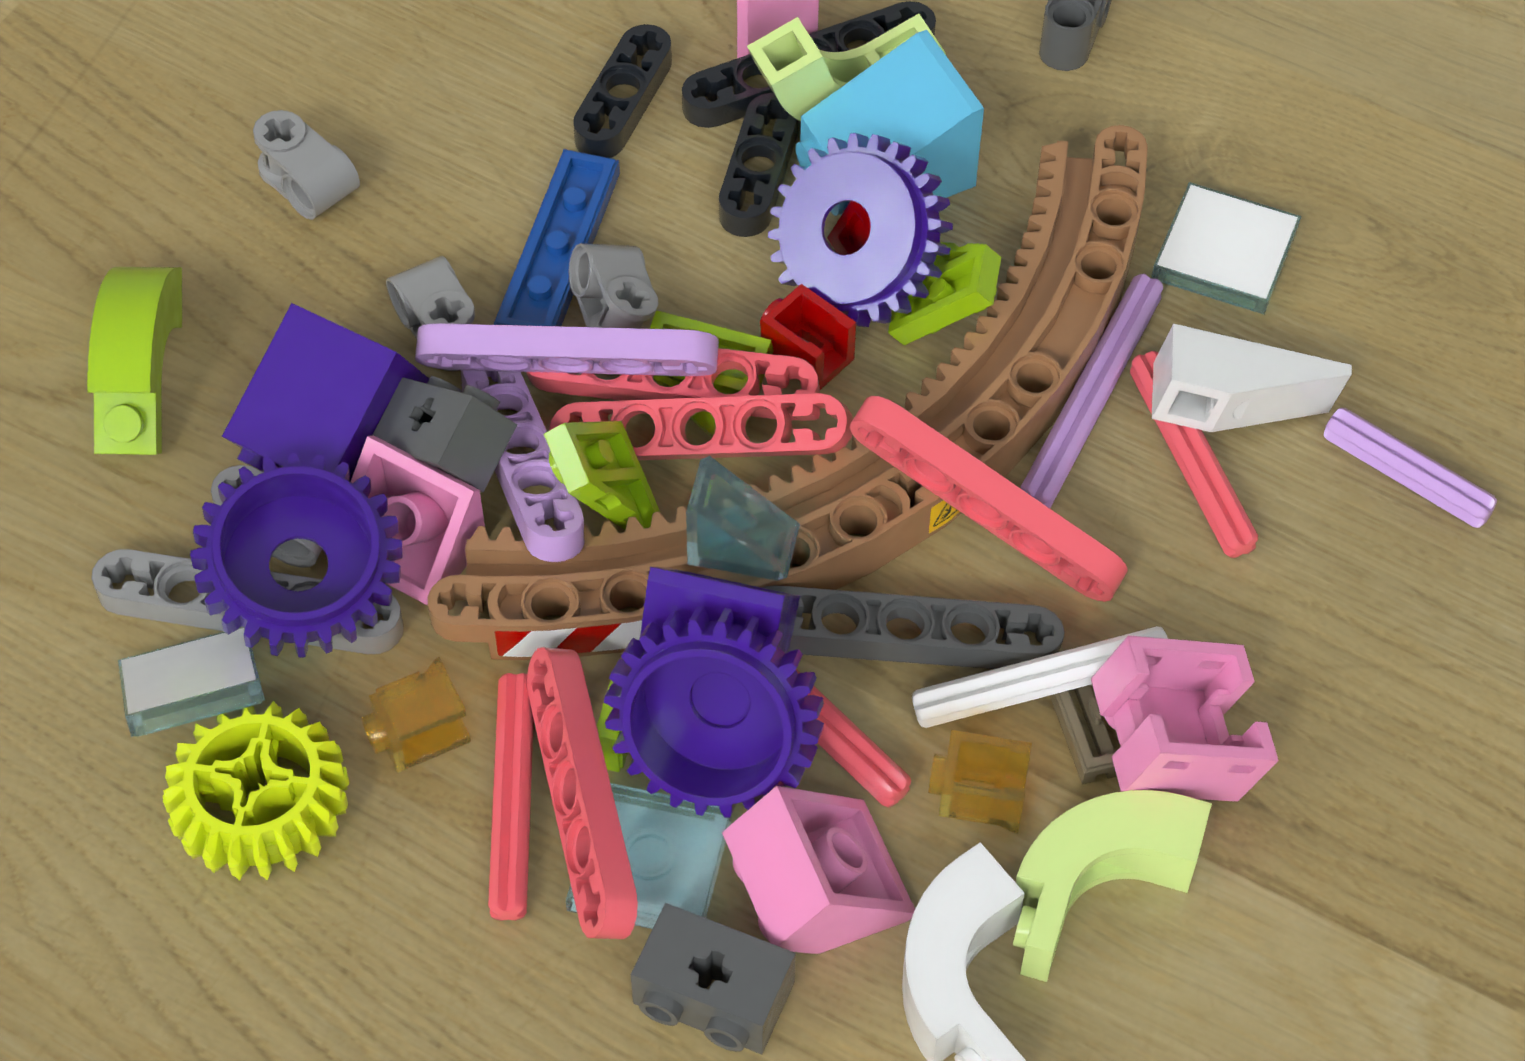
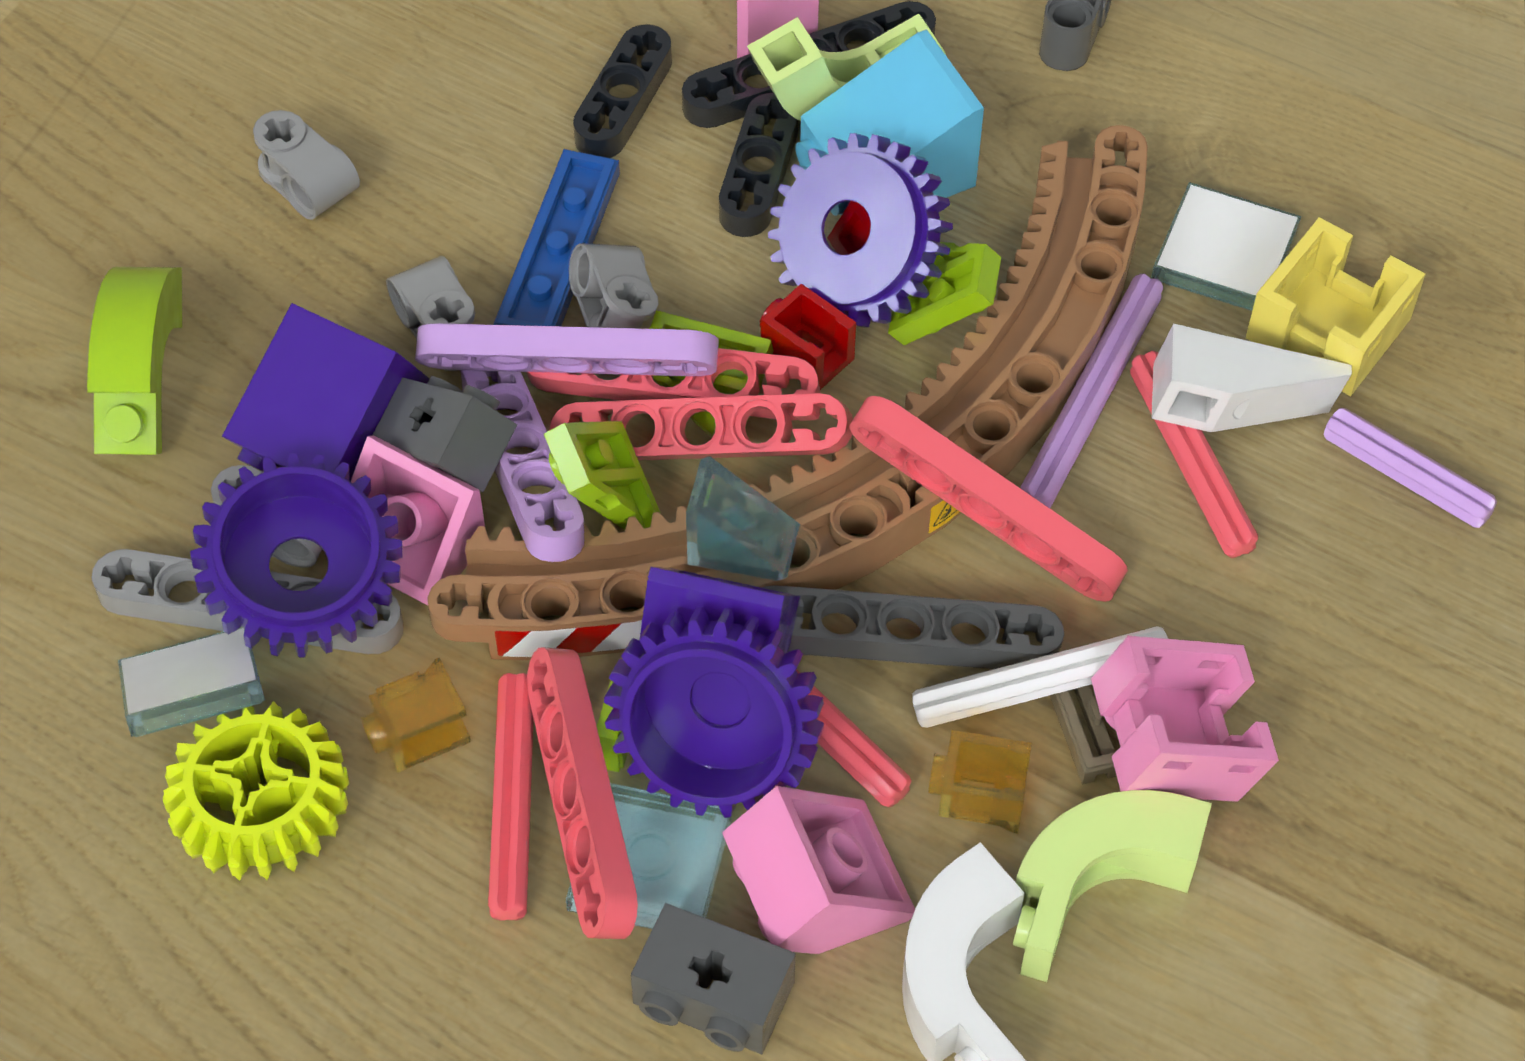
none -> light yellow piece [1246,217,1425,397]

